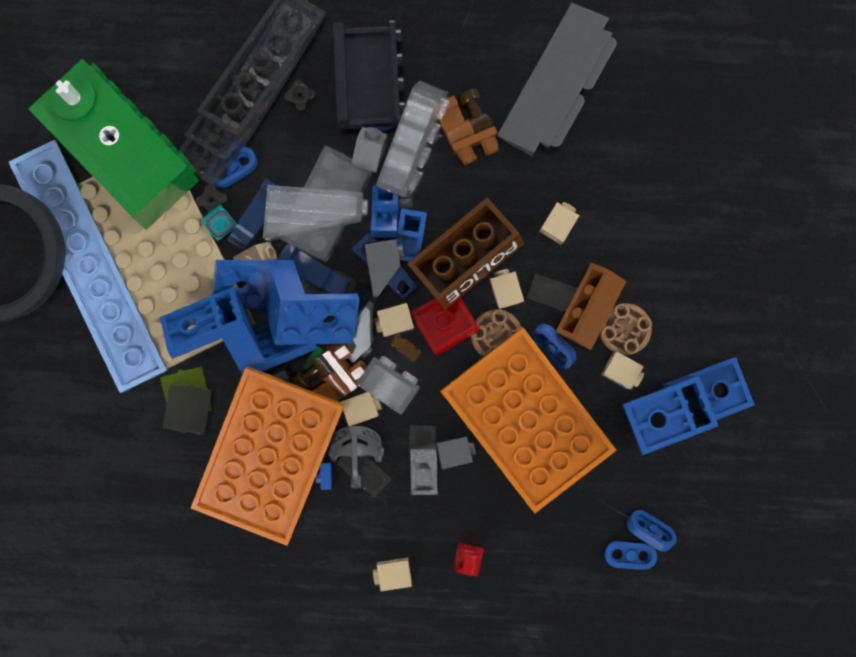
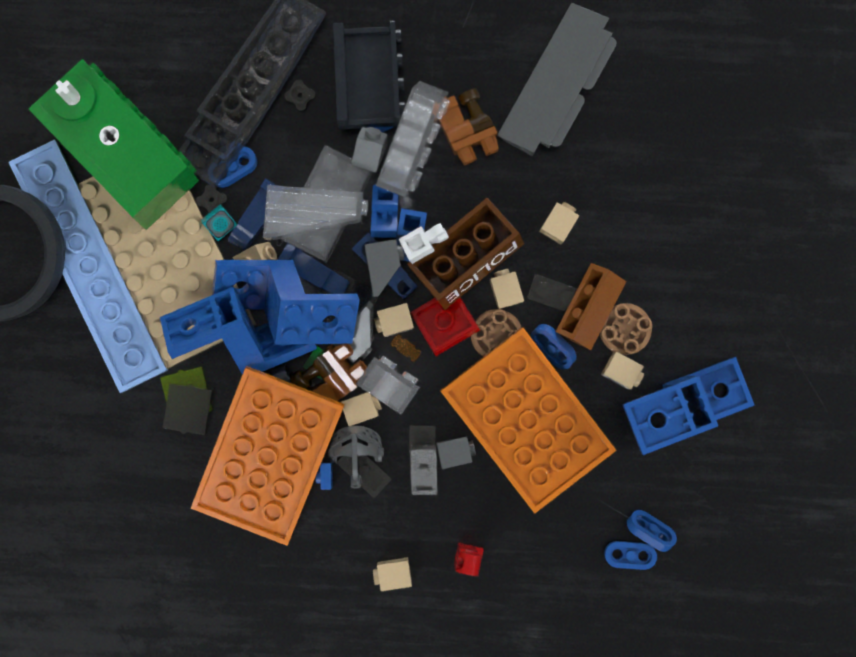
none -> white plate [399,224,449,264]

